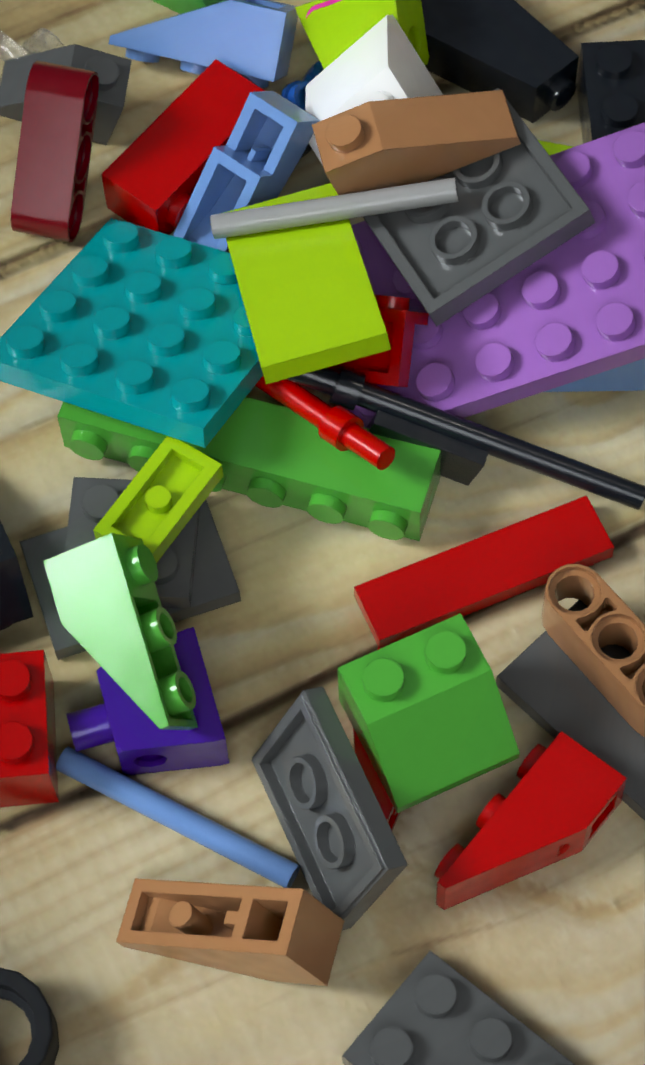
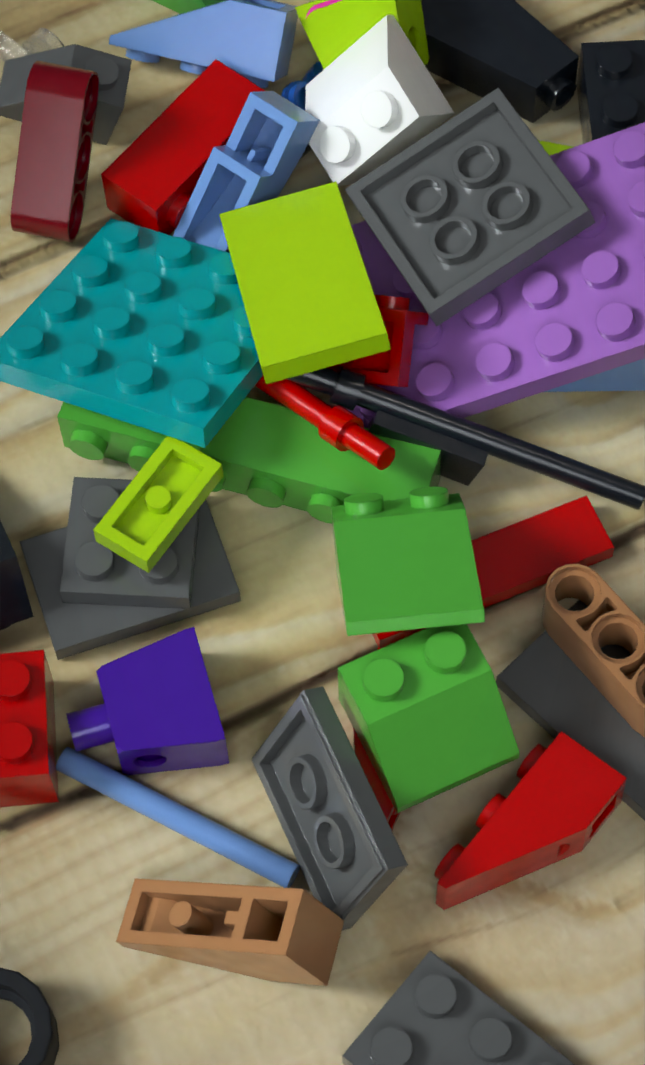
slope [43,533,198,730] -> none
light grey bar [210,177,459,239] -> none
medium nougat slope [312,90,521,195] -> none
none -> bright green slope [331,486,485,636]

